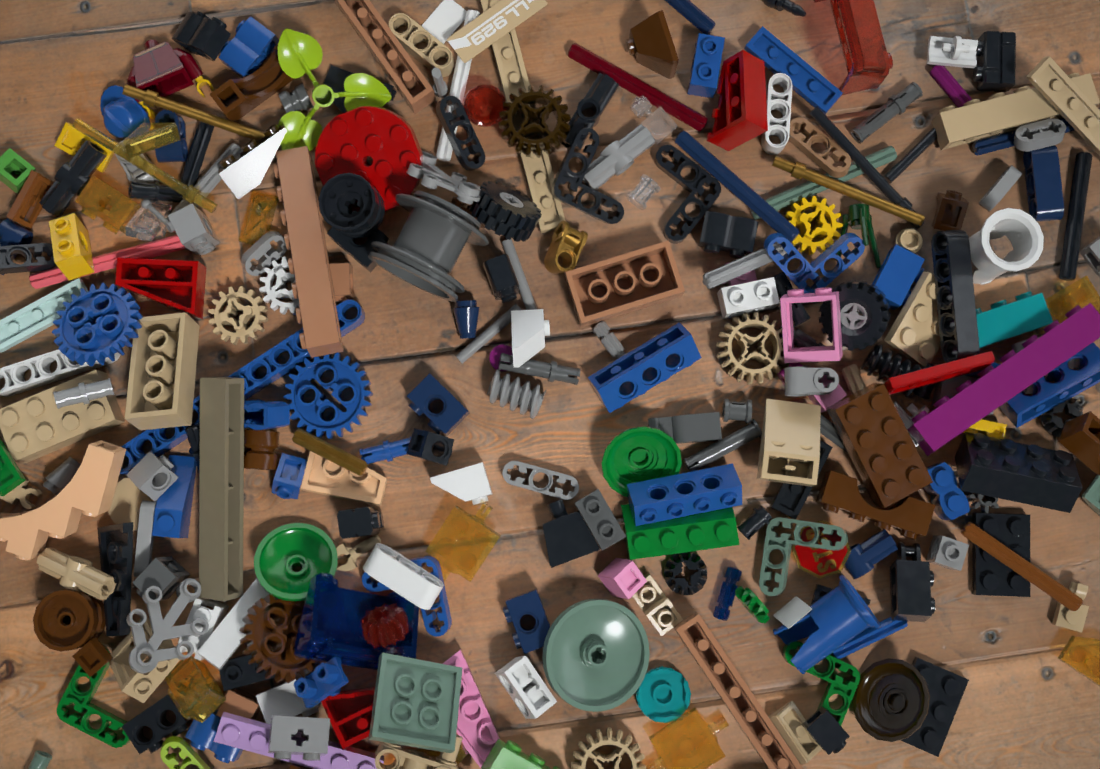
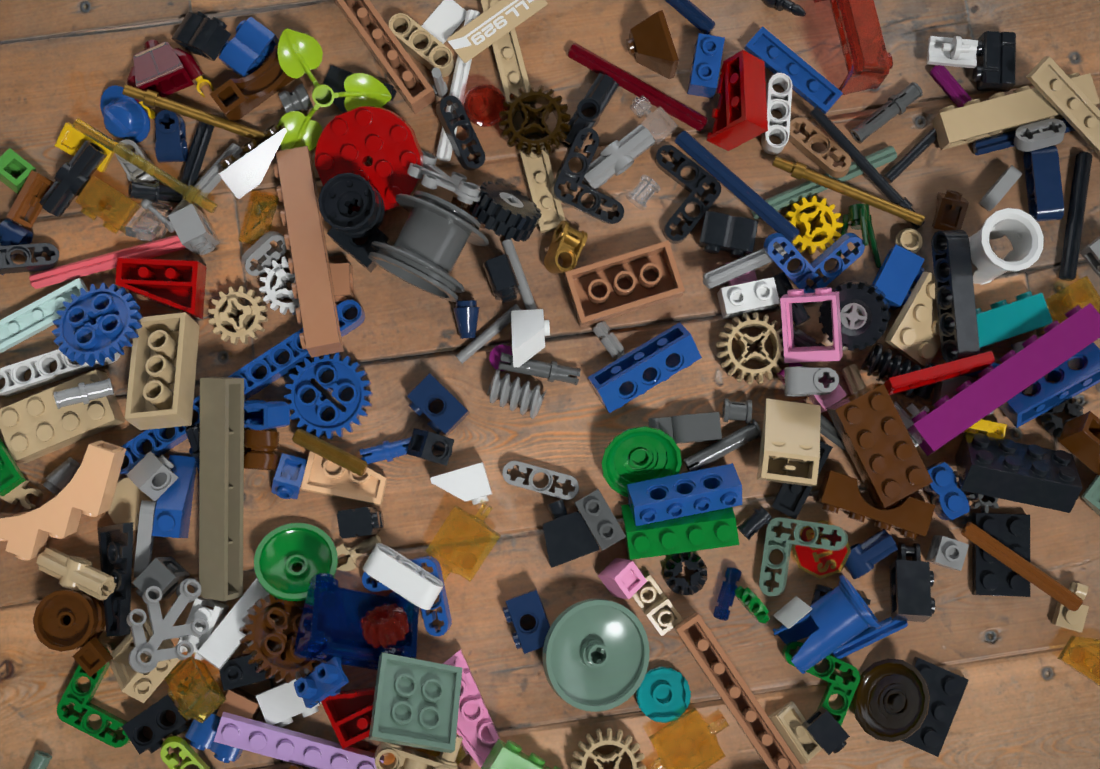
yellow brick [49,213,95,280] -> none
clear yellow slope [123,123,180,158] -> none
light grey brick [268,715,330,761] -> none
white brick [495,656,557,719] -> none

